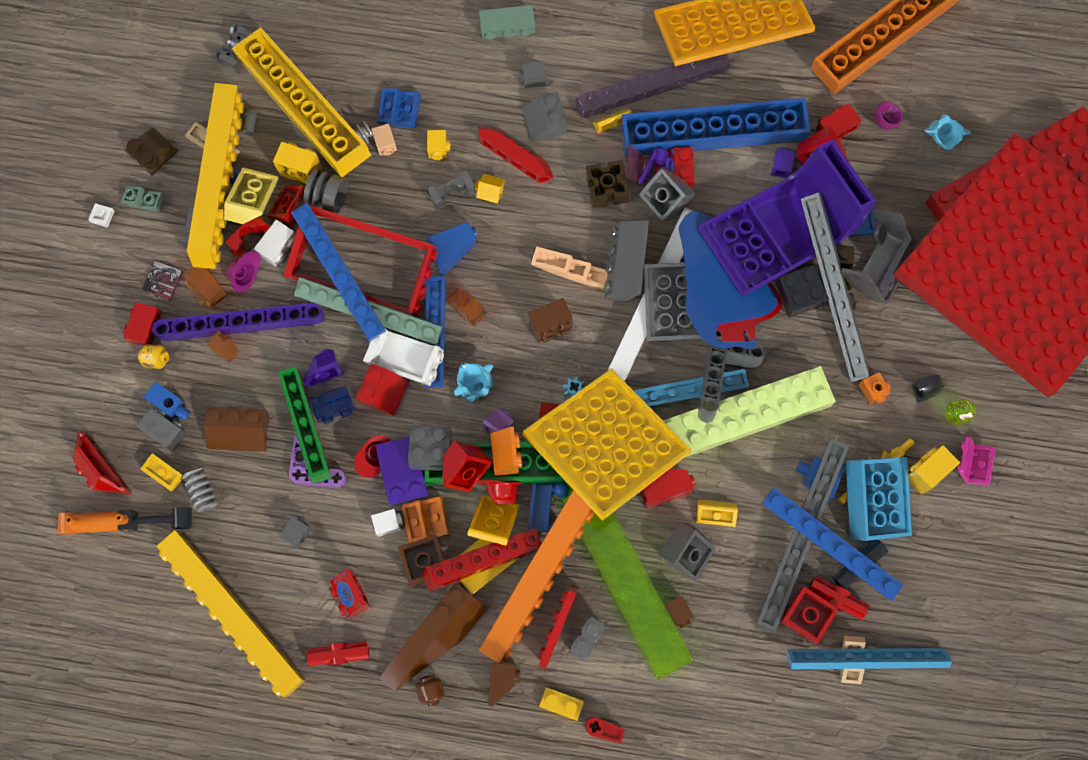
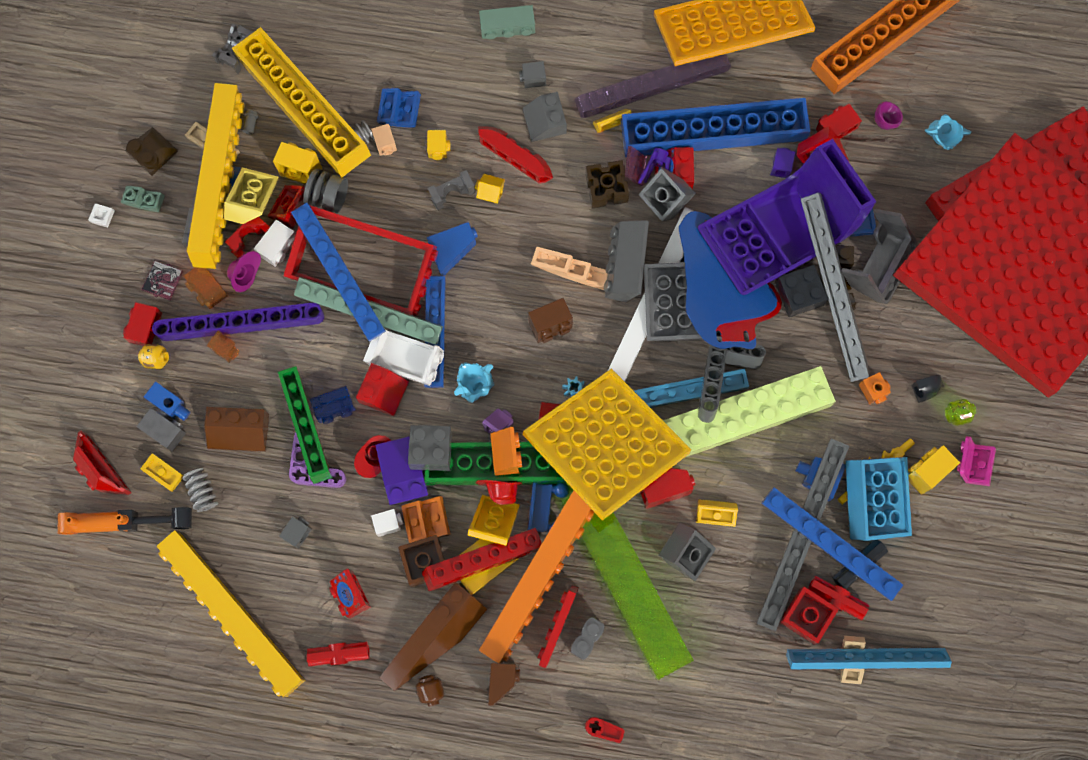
dark purple slope [303,349,343,388] -> none
red slope [442,441,492,492] -> none
clear orange slope [445,287,487,326] -> none
yellow plate [539,687,584,721] -> none
reddish brown brick [663,596,694,629] -> none

